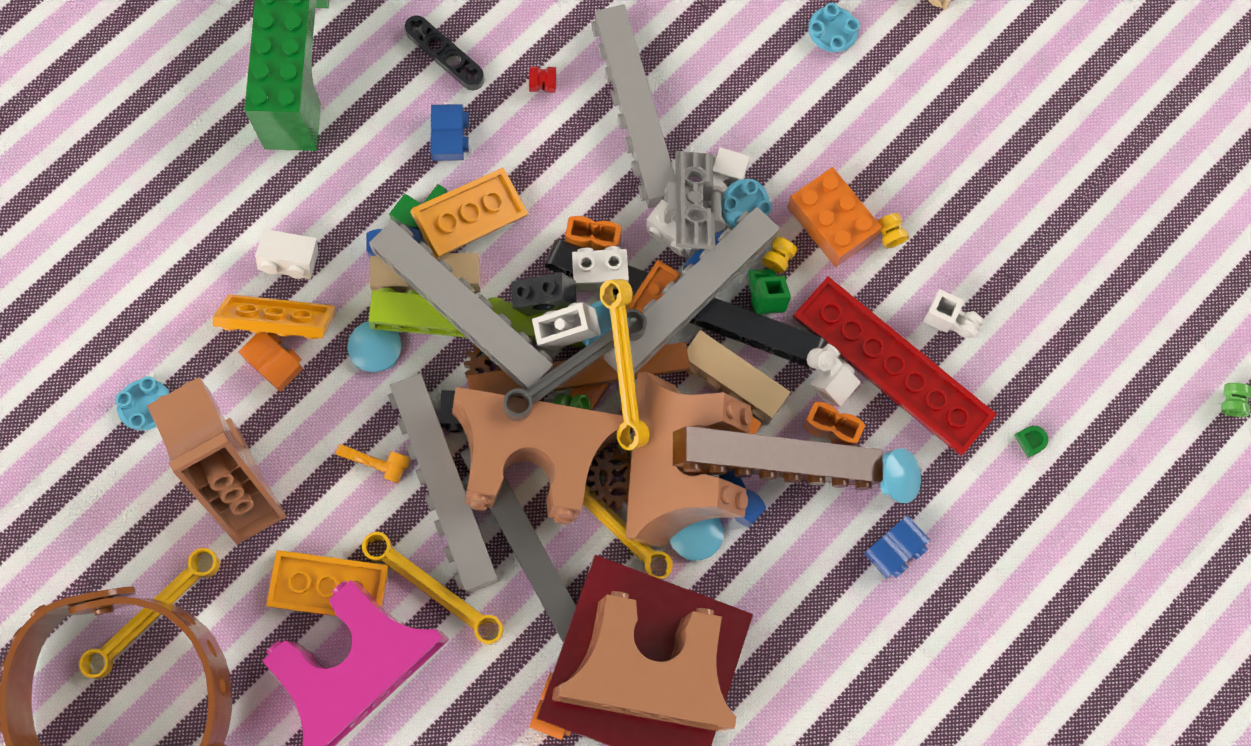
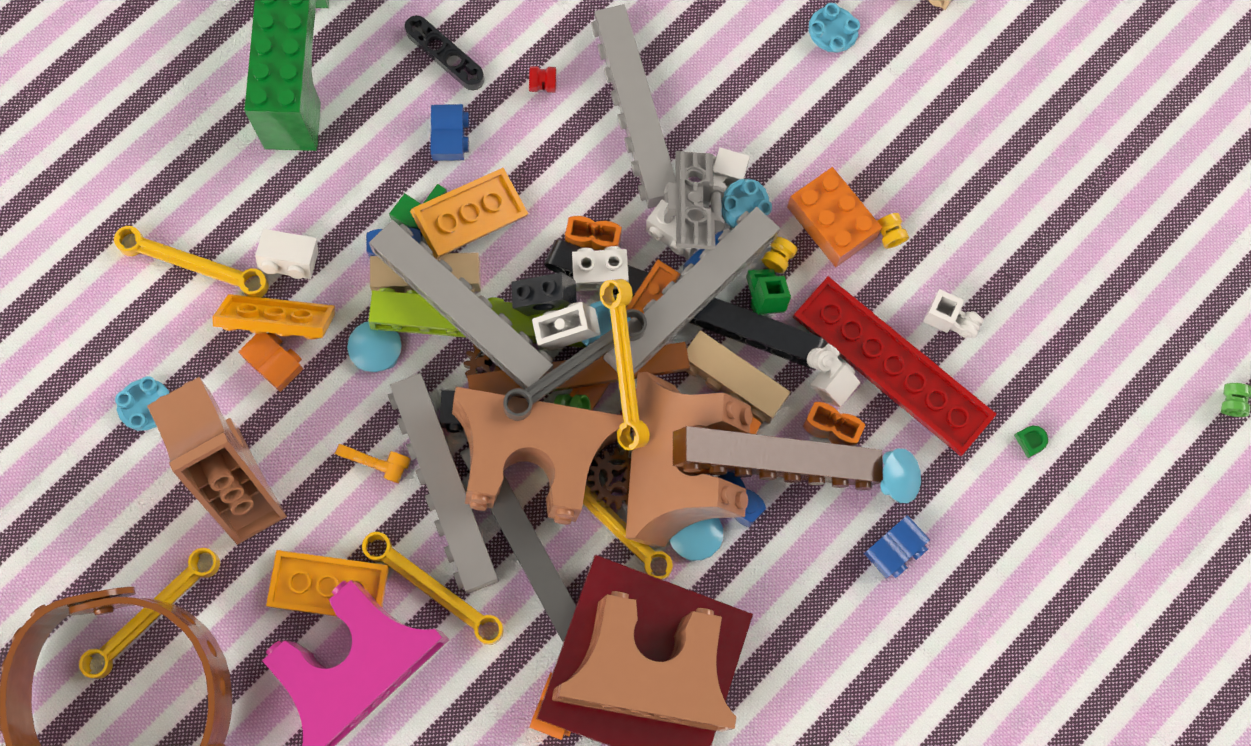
none -> yellow piece [114,226,269,298]

